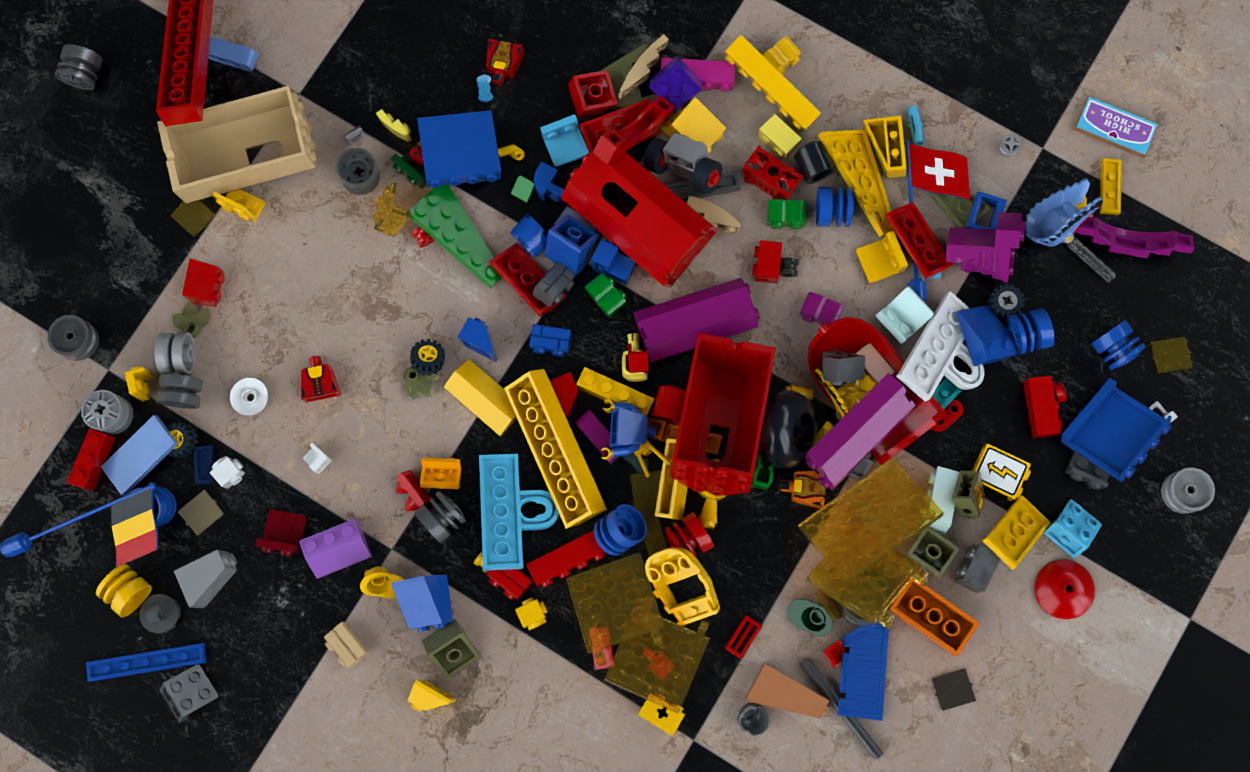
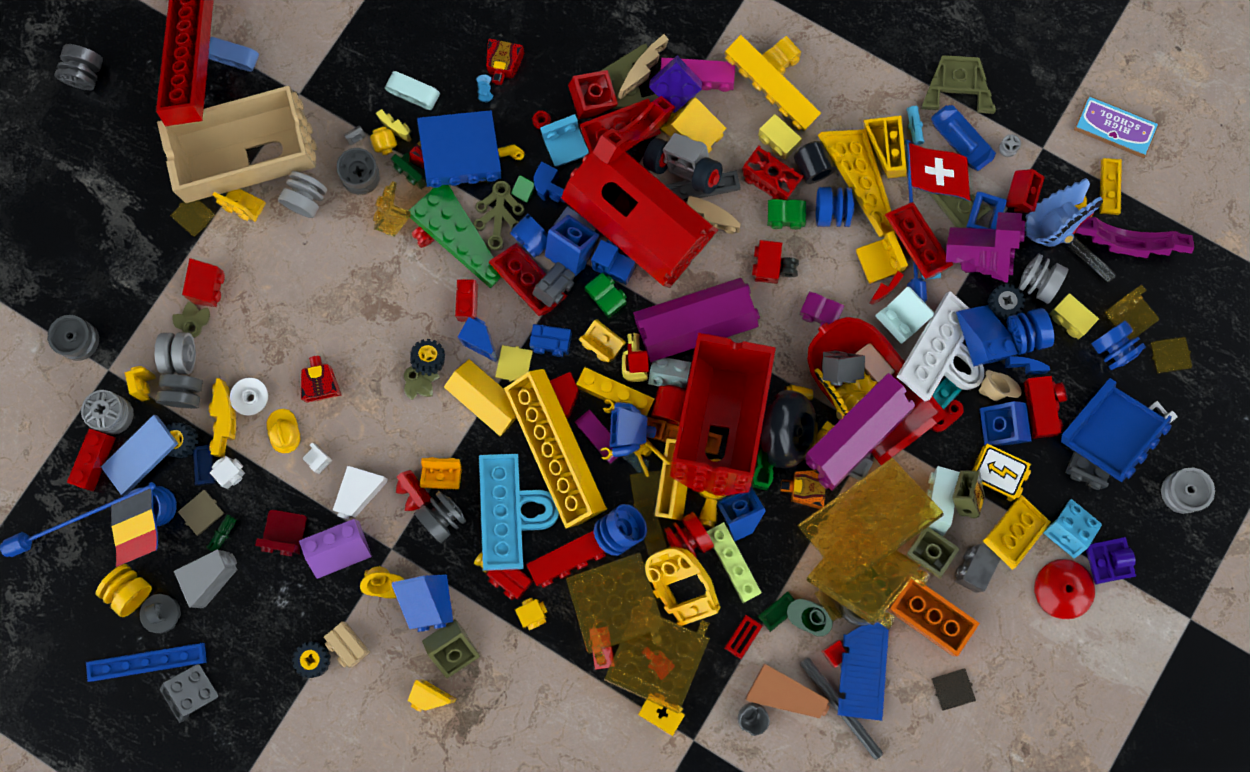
none -> dark green axle [207,515,236,552]
none -> yellow slope [209,378,236,458]
none -> yellow piece [267,409,300,454]
none -> light grey wheel [278,171,328,218]
none -> black wheel [292,642,331,678]
none -> white slope [333,466,388,519]
none -> yellow head [370,127,397,156]
none -> light aqua beam [385,71,440,110]
none -> red brick [455,279,478,322]
none -> olive plant [474,181,524,251]
none -> light yellow piece [495,345,533,382]
none -> red plate [532,111,551,129]
none -> yellow bracket [579,319,626,362]
none -> light aqua bracket [648,357,691,390]
none -> yellowish green brick [707,522,761,603]
none -> blue slope [717,487,765,541]
none -> dark green tile [757,592,795,632]
none -> red slope [870,271,904,305]
none -> olive wing [921,55,996,114]
none -> blue piece [931,105,996,171]
none -> tan piece [979,370,1022,401]
none -> blue slope [980,401,1031,446]
none -> red brick [1005,169,1045,213]
none -> blue slope [1005,356,1050,375]
none -> light grey wheel [1018,253,1069,304]
none -> light yellow brick [1050,293,1099,339]
none -> dark purple plate [1086,537,1136,585]
none -> clear yellow bracket [1104,285,1159,340]

